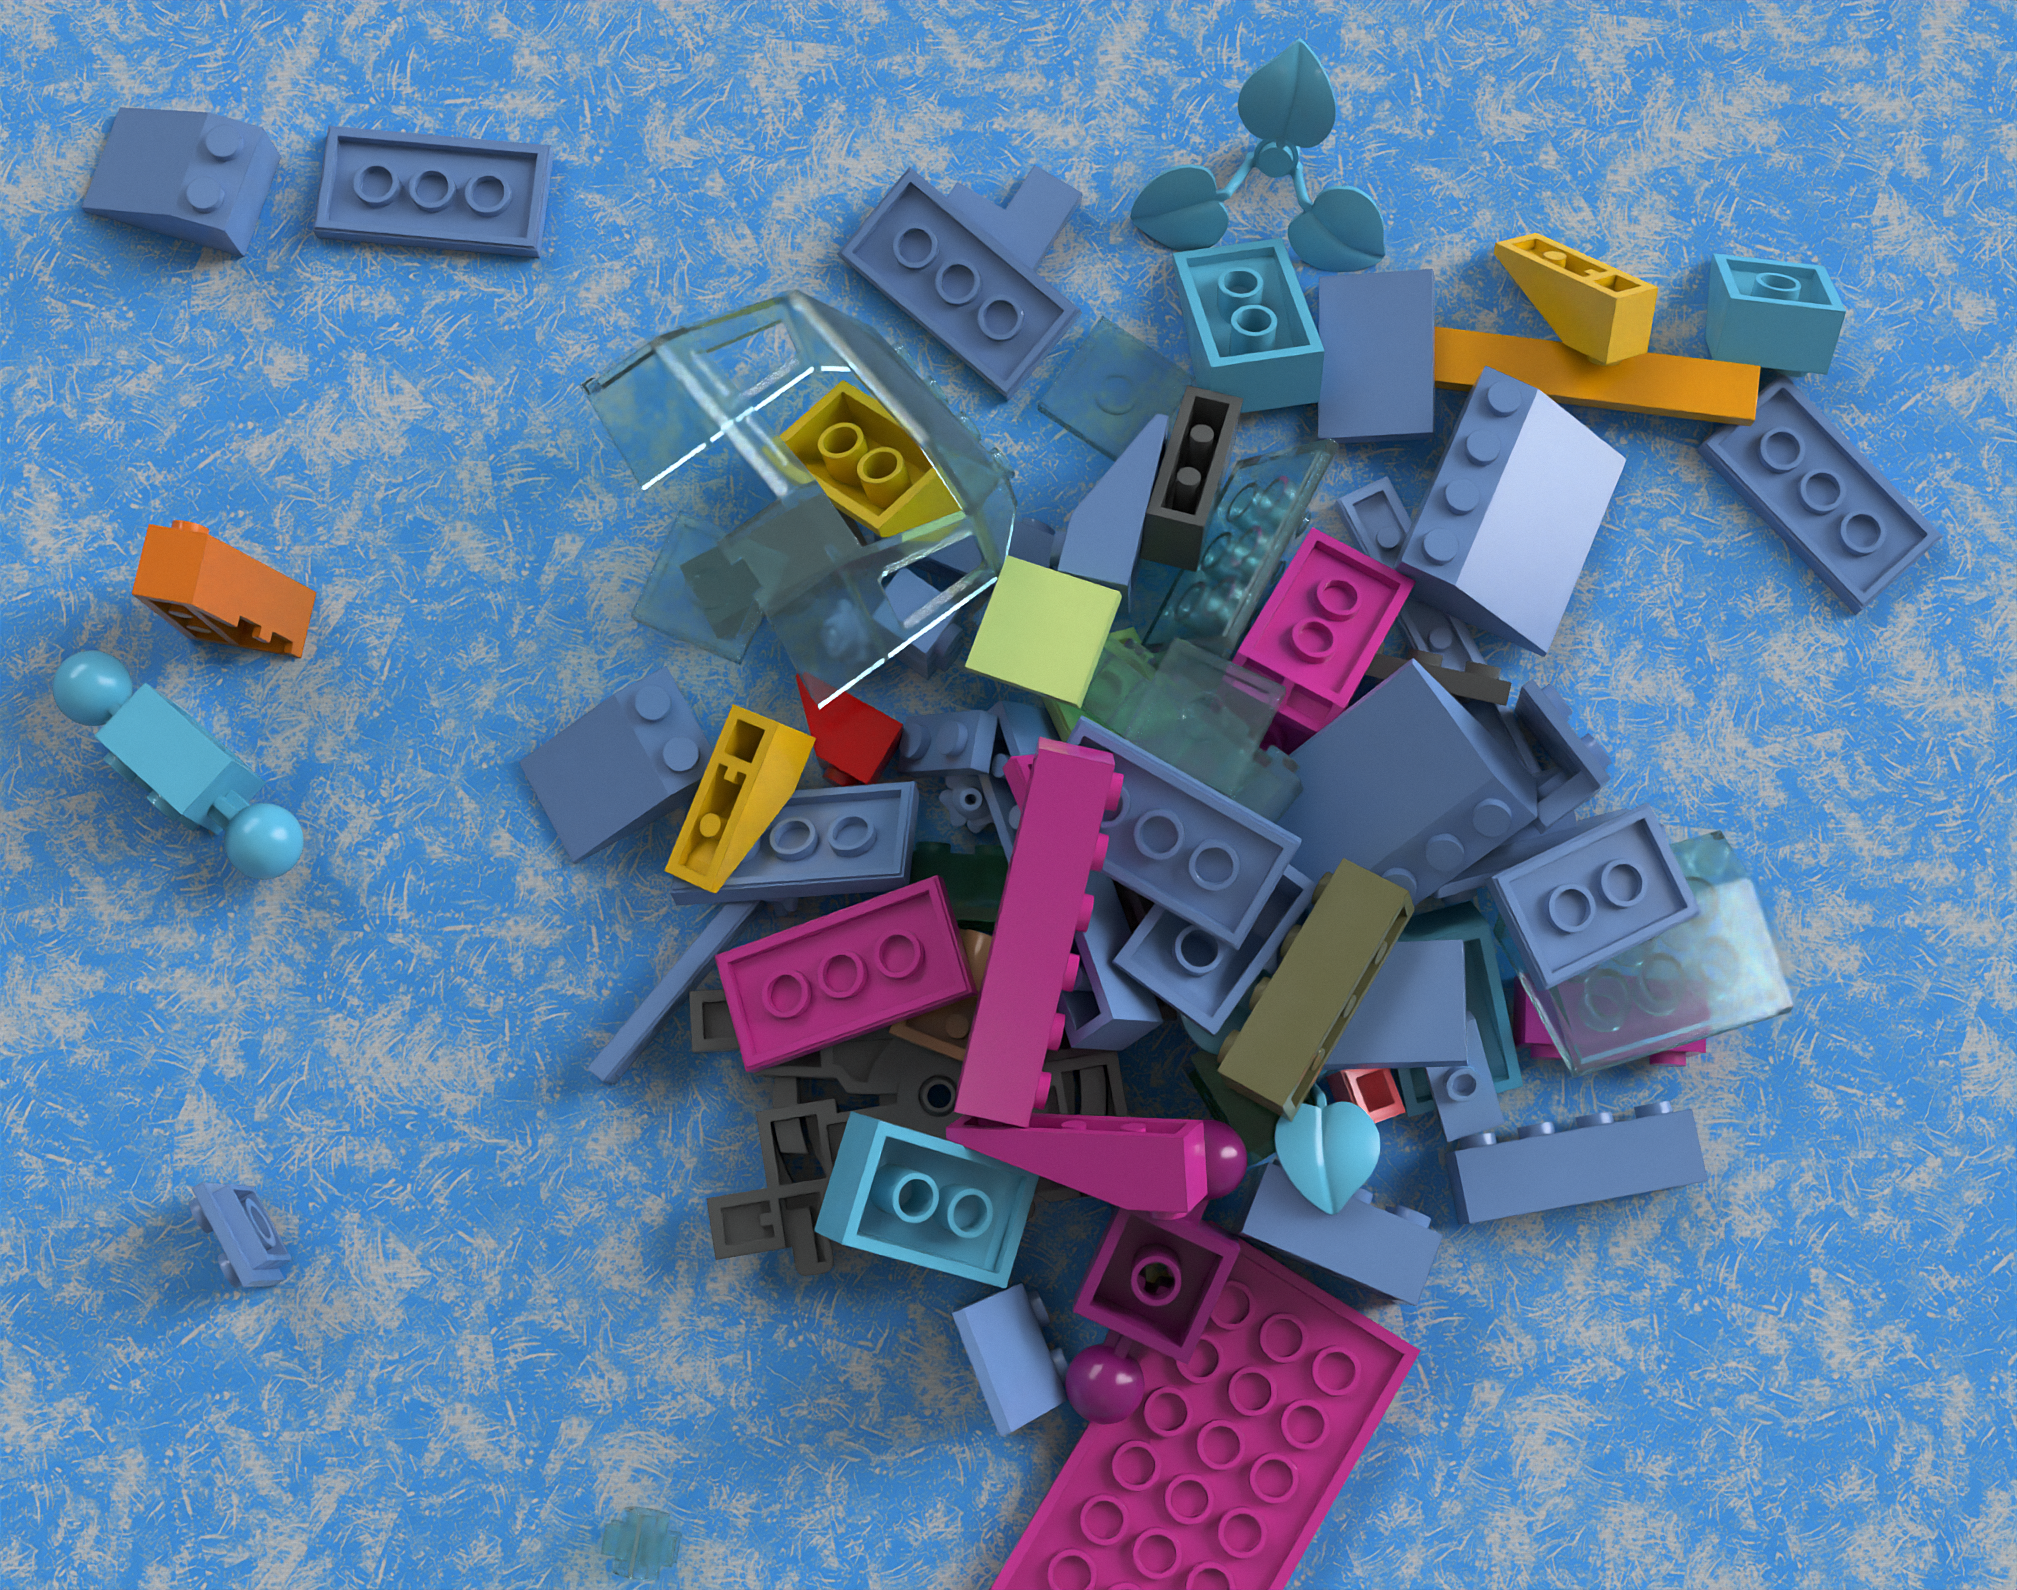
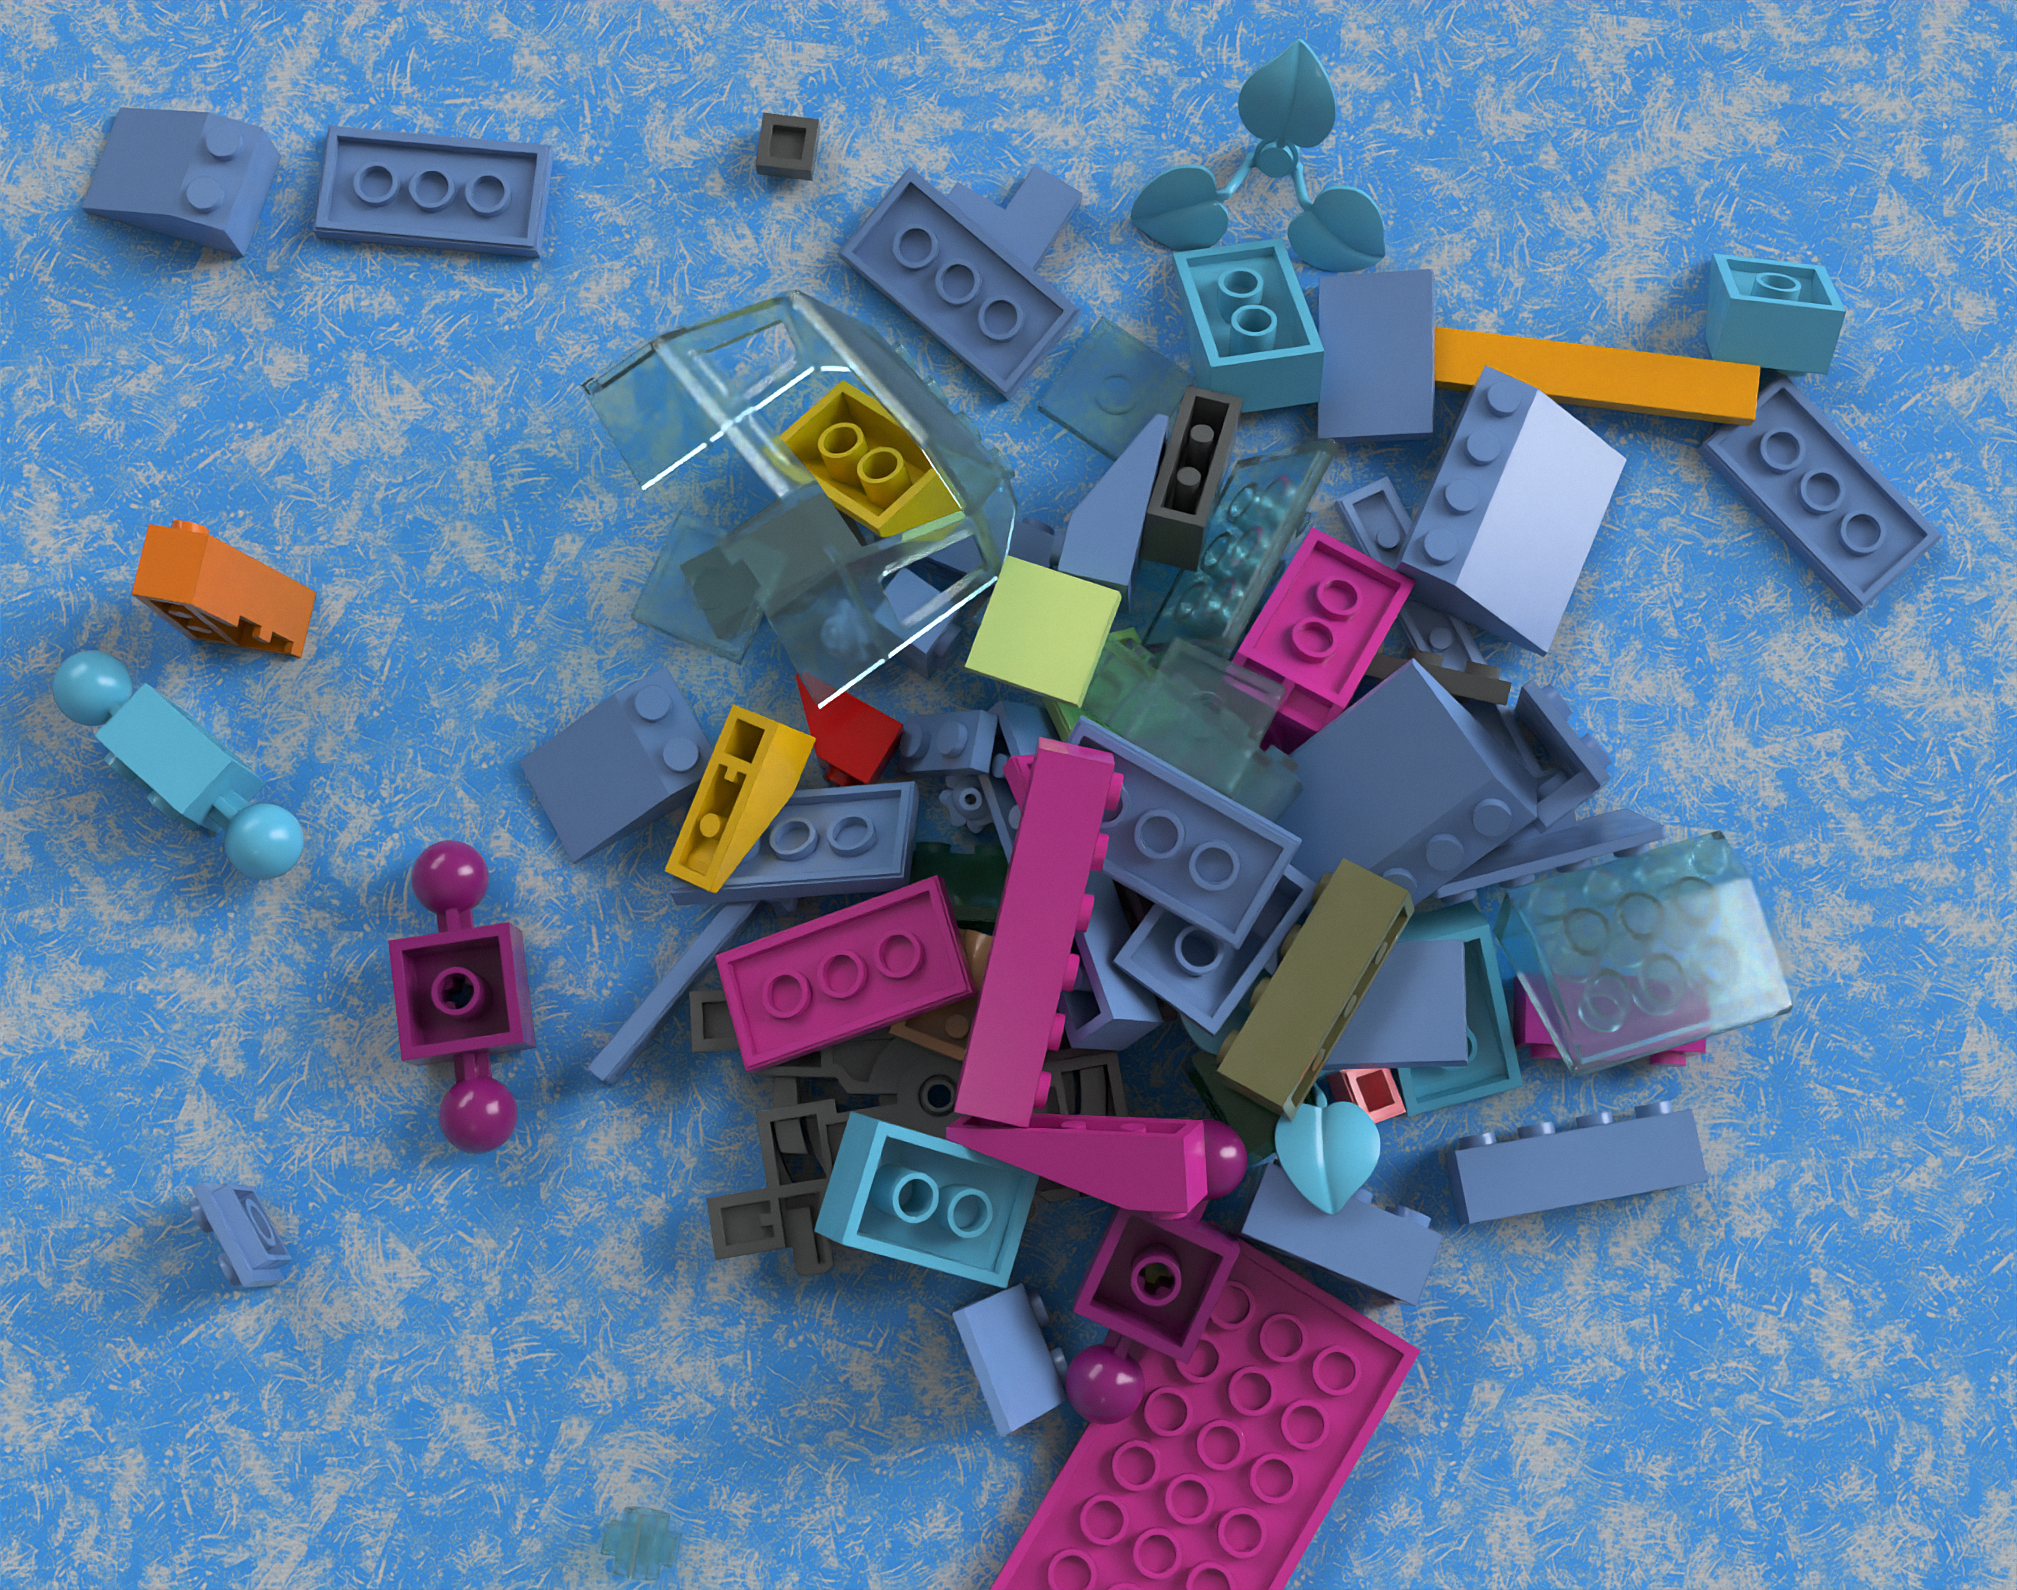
light blue plate [1424,1011,1505,1142] -> none
medium blue tile [1484,803,1703,992] -> none
yellow slope [1494,233,1659,366] -> none
none -> magenta brick [388,840,536,1154]
none -> dark grey plate [755,113,820,181]

